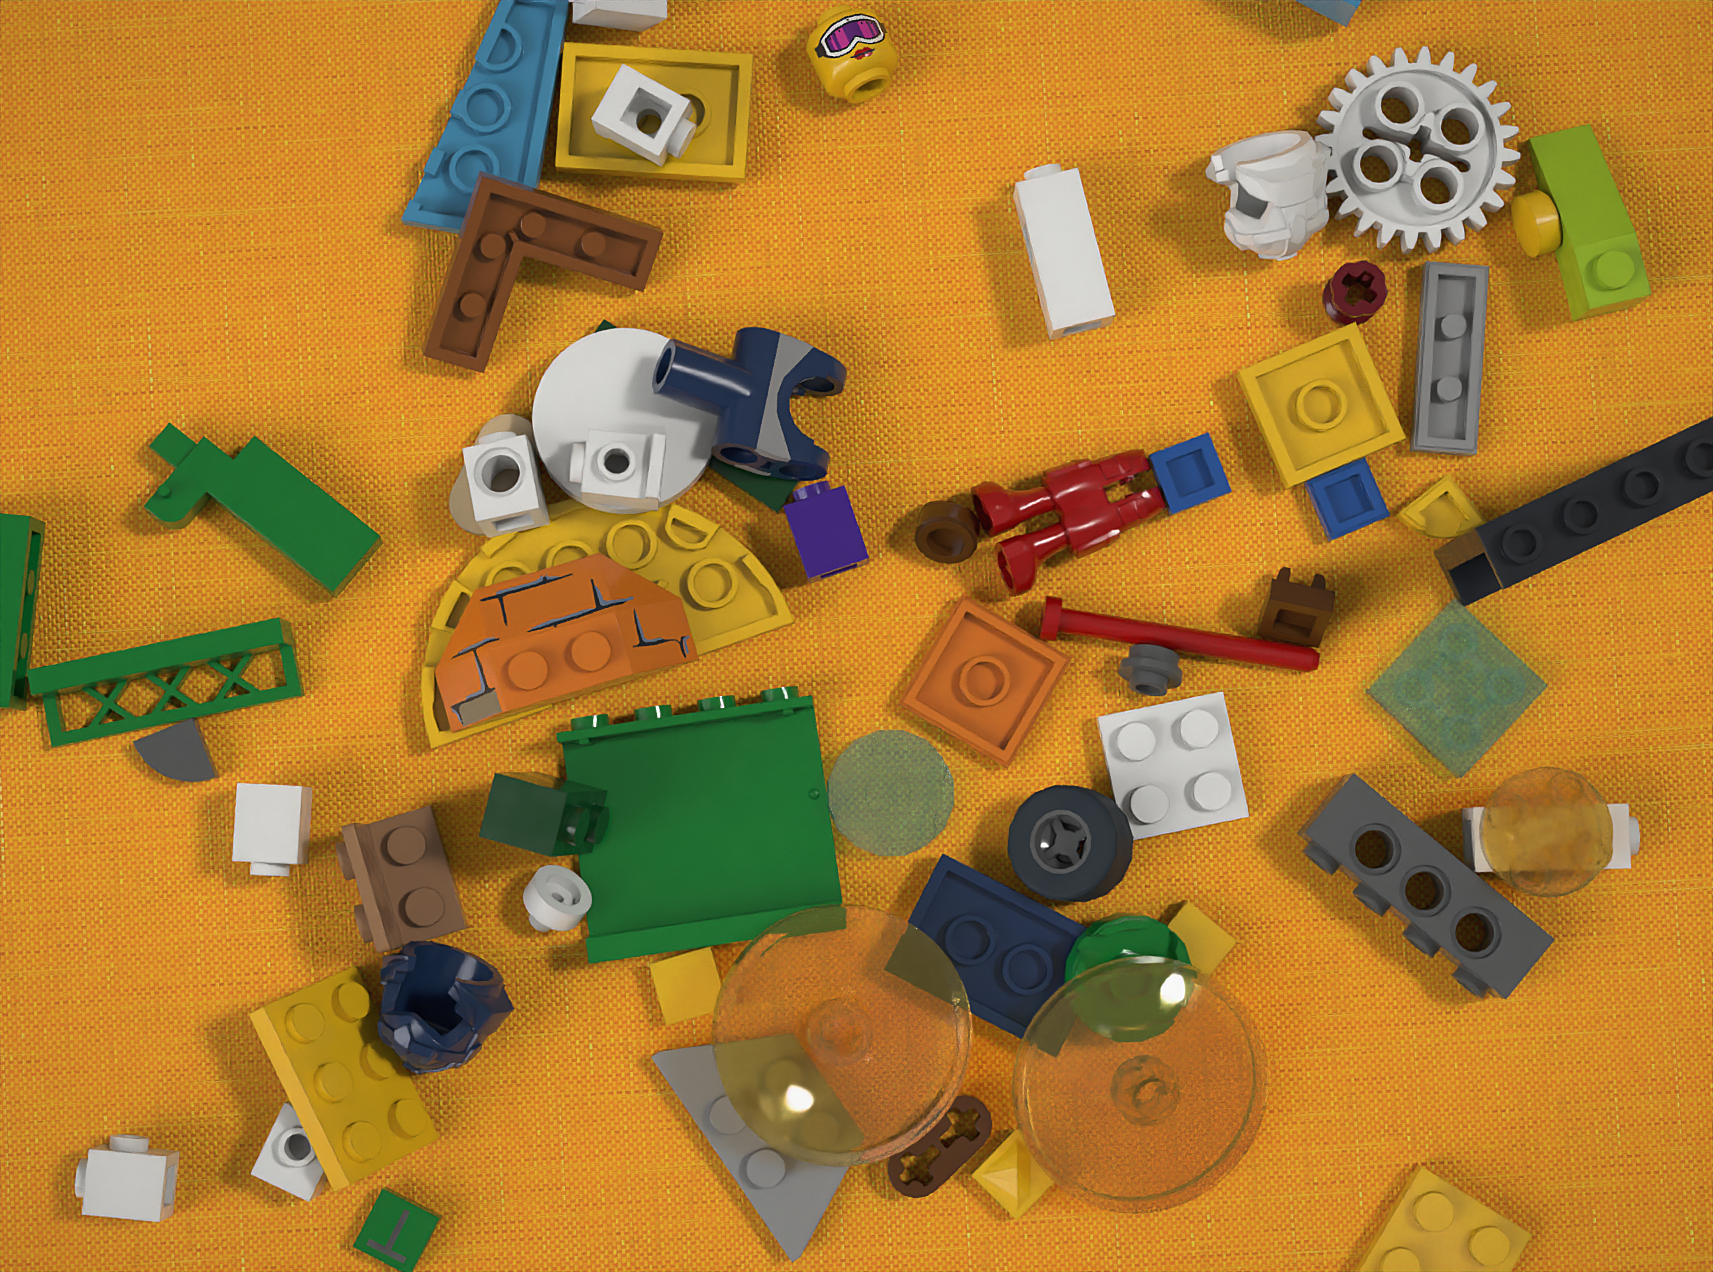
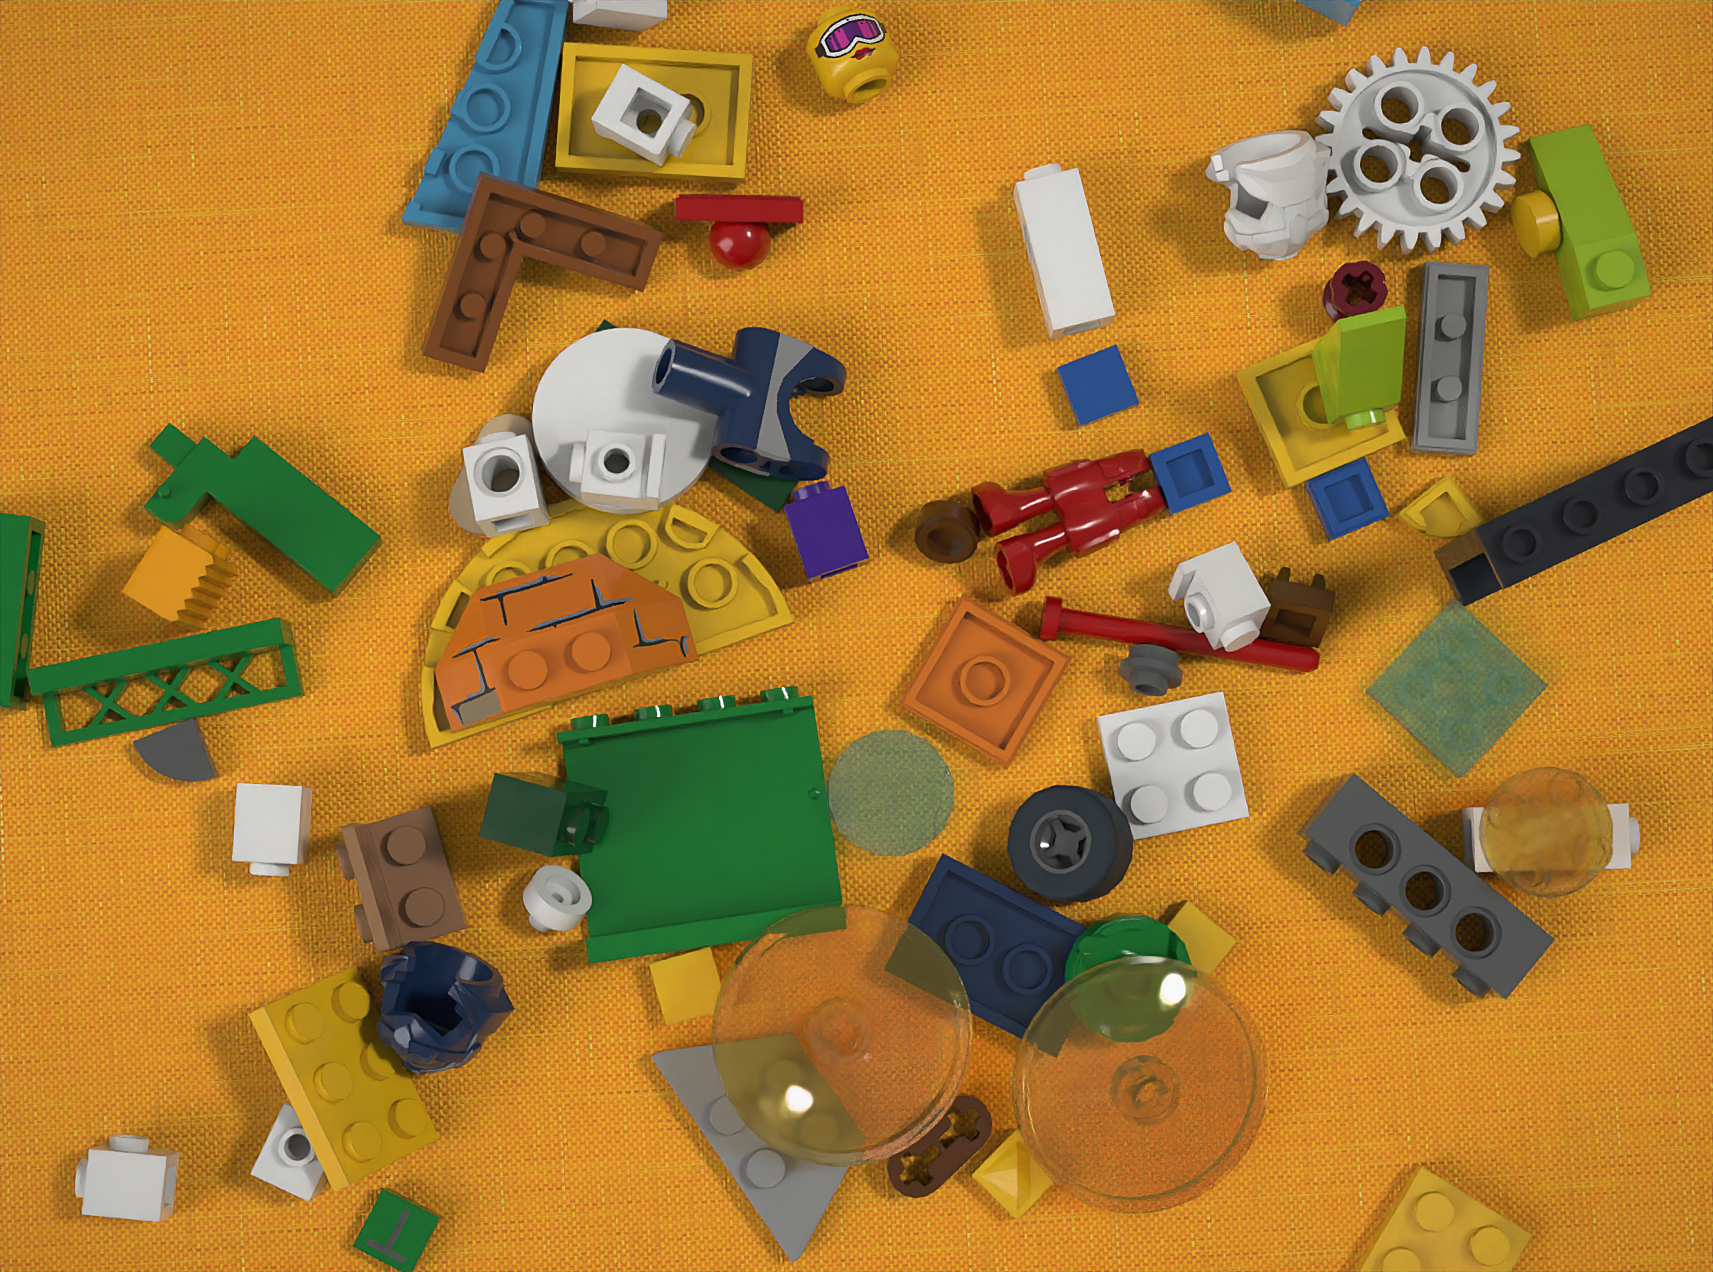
none -> light orange brick [122,523,238,631]
none -> red tile [675,194,805,272]
none -> blue tile [1056,345,1139,428]
none -> white brick [1168,541,1271,652]
none -> lime slope [1311,305,1407,431]

